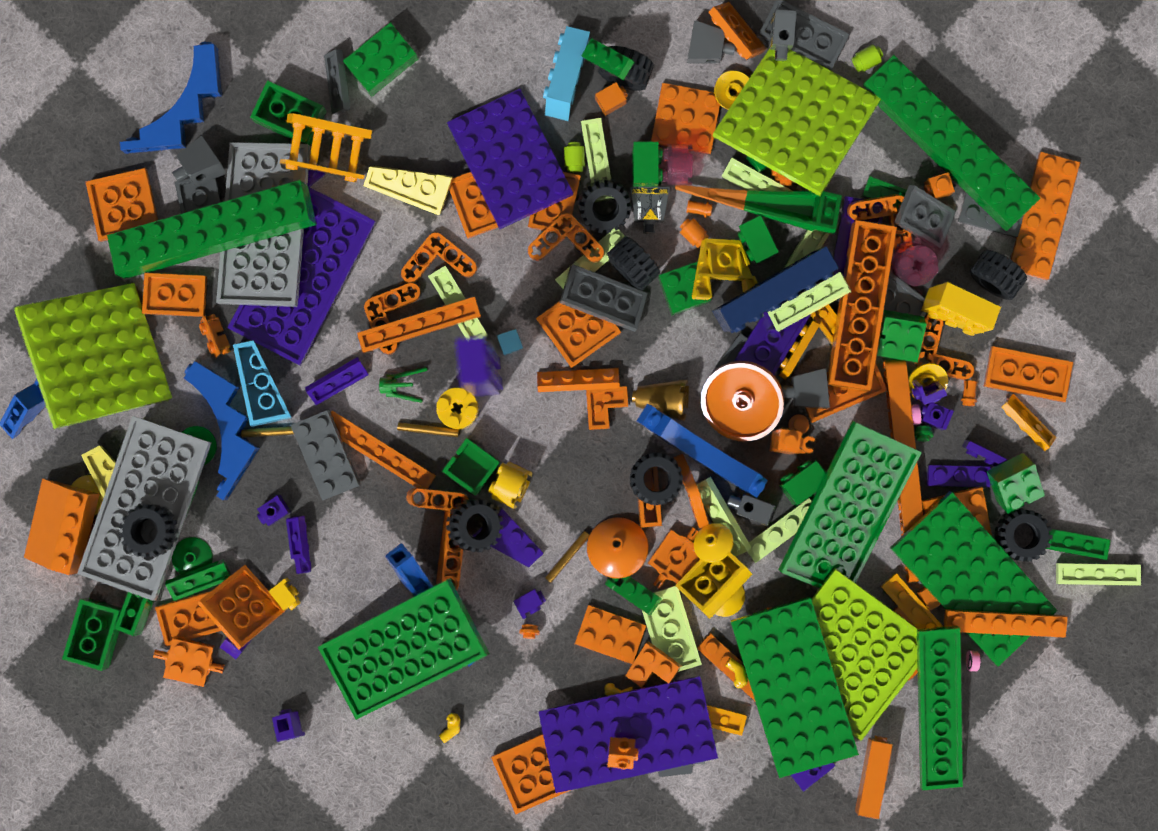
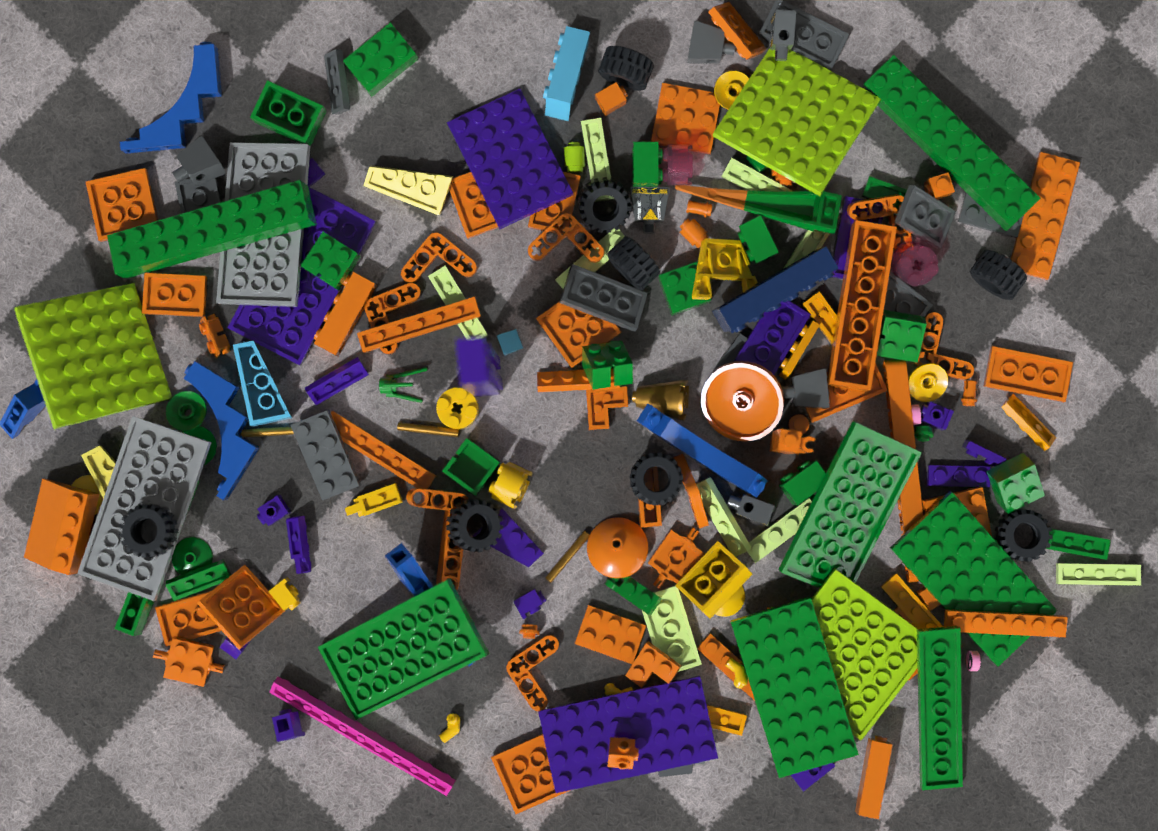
green brick [62,598,122,671] -> none
light orange fence [280,113,372,182] -> none
green plate [581,38,634,80] -> none
yellow dish [694,523,734,563] -> none
yellowish green plate [768,272,851,331] -> none
lime brick [851,44,883,72] -> none
dark purple bracket [911,379,947,405] -> none
yellow brick [921,282,1001,336] -> none
none -> green dish [166,391,207,431]
none -> dark pink plate [269,676,456,796]
none -> green piece [301,232,361,291]
none -> orange brick [314,272,377,356]
none -> yellow hinge [345,483,403,517]
none -> orange beam [507,635,559,711]
none -> green piece [582,341,633,390]

